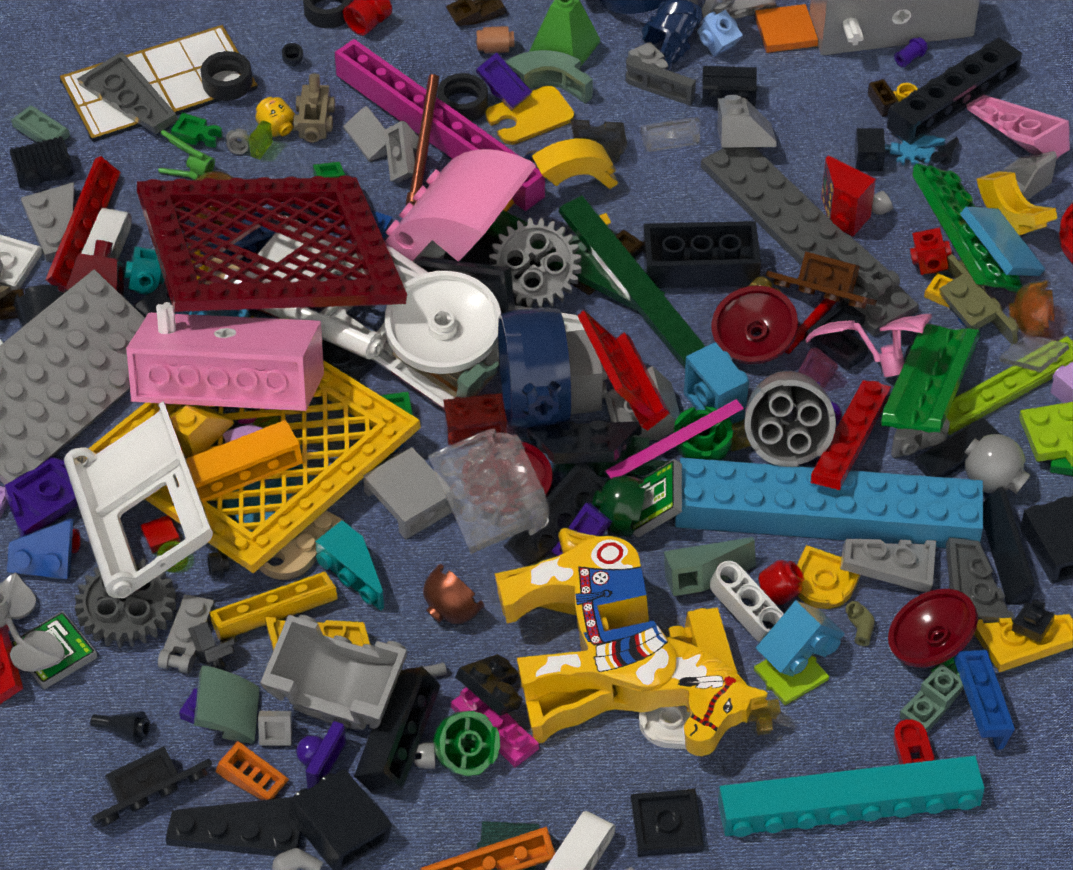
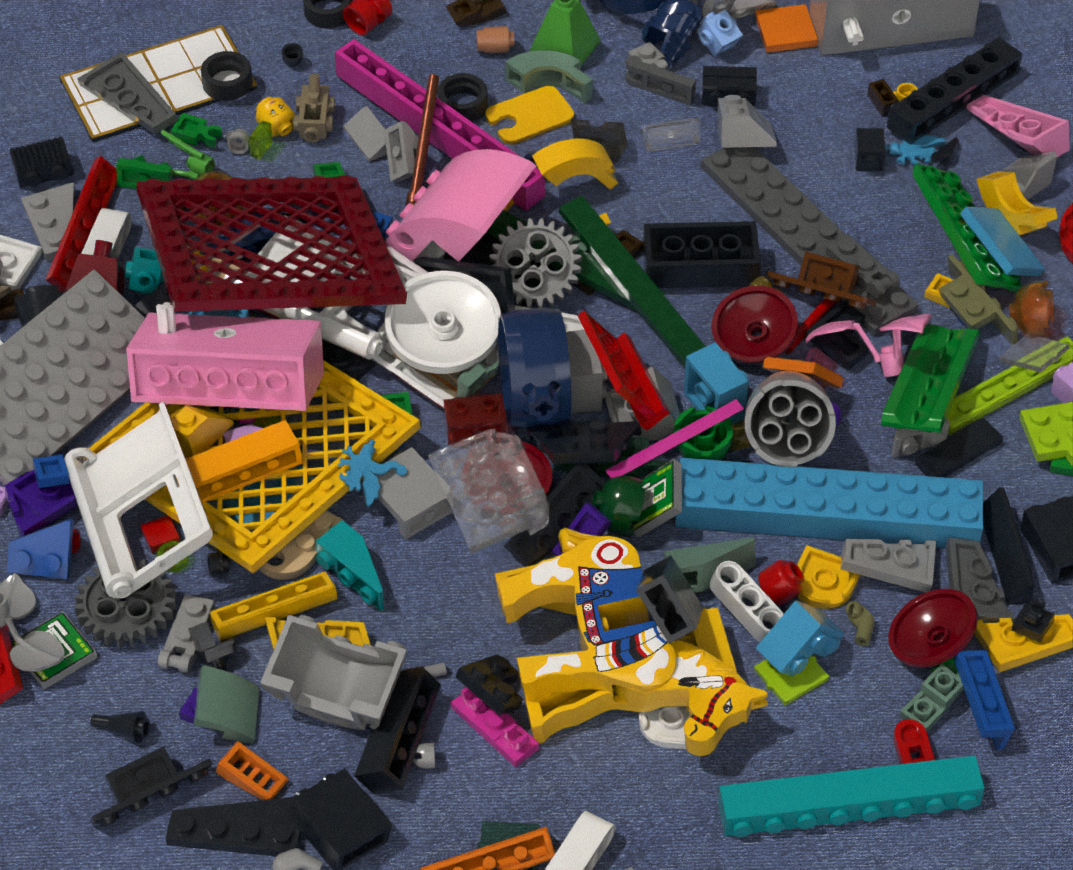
sand green plate [11,105,70,142] -> none
light grey tile [258,711,292,746] -> none
dark purple tile [296,721,346,789] -> none
copper cylinder [423,564,485,624] -> none
green cylinder [433,711,500,776] -> none
dark purple tile [476,52,532,111] -> none
black tile [630,789,704,857] -> none
clear yellow tile [747,699,781,735] -> none
red plate [811,380,891,490] -> none
red slope [821,155,876,237] -> none
light grey hinge [872,191,893,215] -> none
dark purple pin [894,37,928,68] -> none
red brick [910,227,952,275] -> none
light grey brick [964,434,1030,494] -> none
none -> blue plate [33,454,69,488]
none -> green tile [116,155,173,189]
none -> dark azure piece [338,439,407,507]
none -> black brick [636,555,703,644]
none -> orange tile [763,357,844,388]

